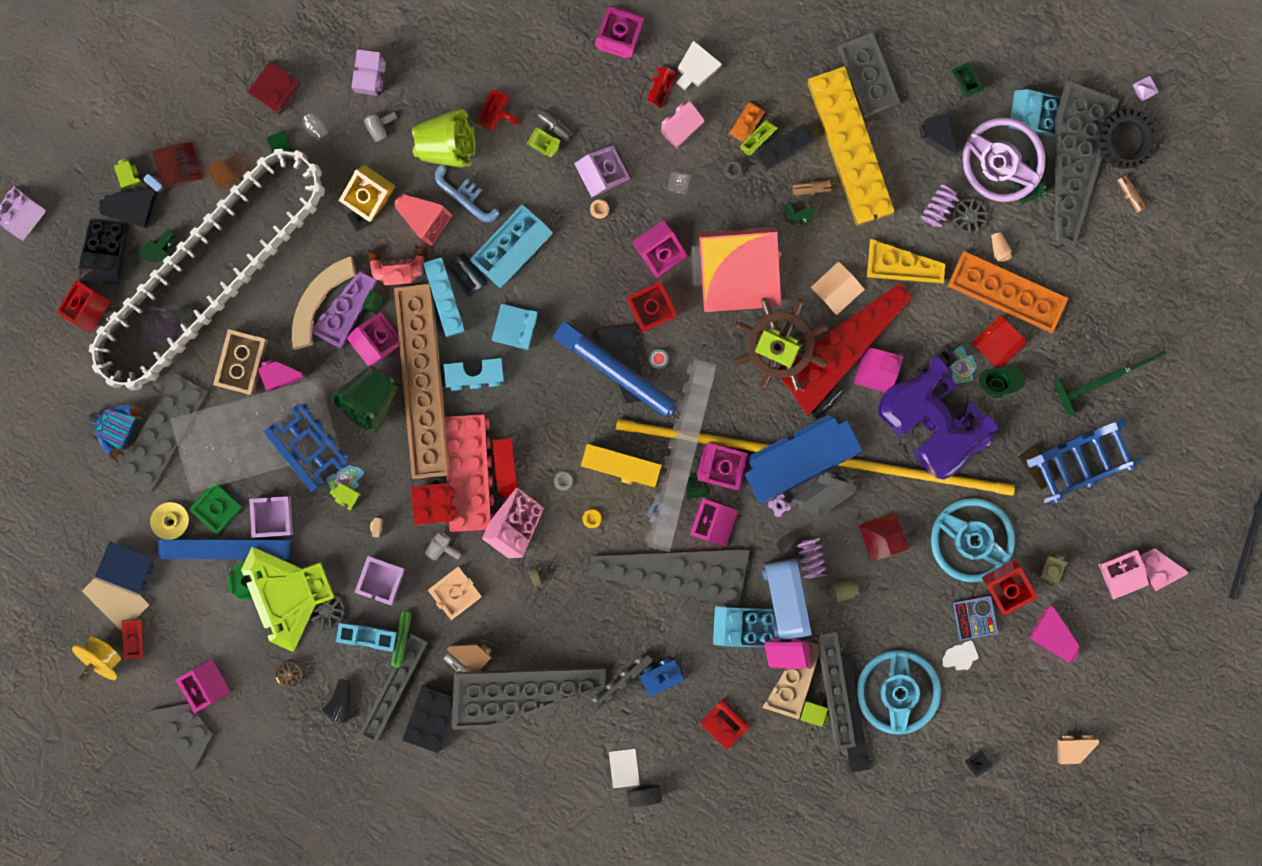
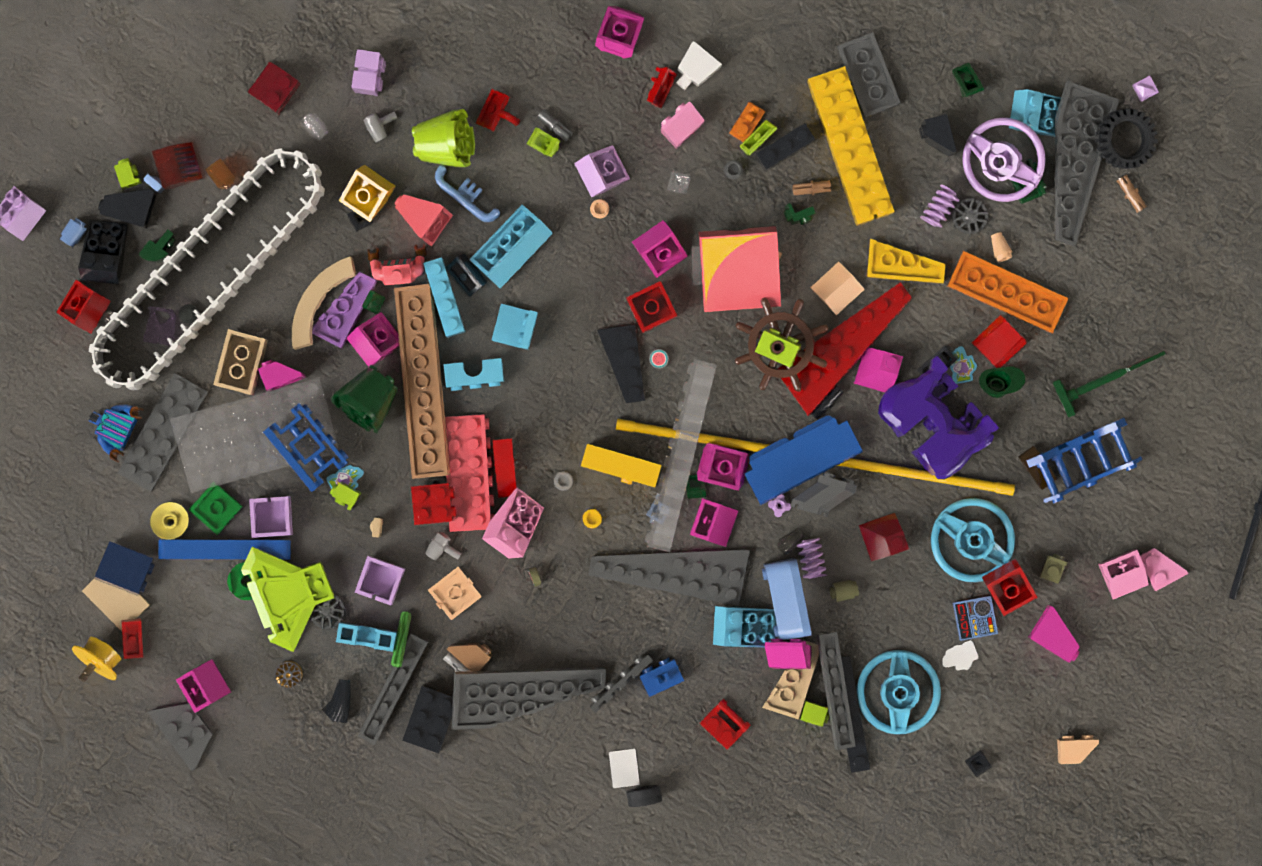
dark green slope [266,131,292,153] -> none
blue brick [553,321,678,417] -> none
none -> medium blue brick [60,218,87,247]

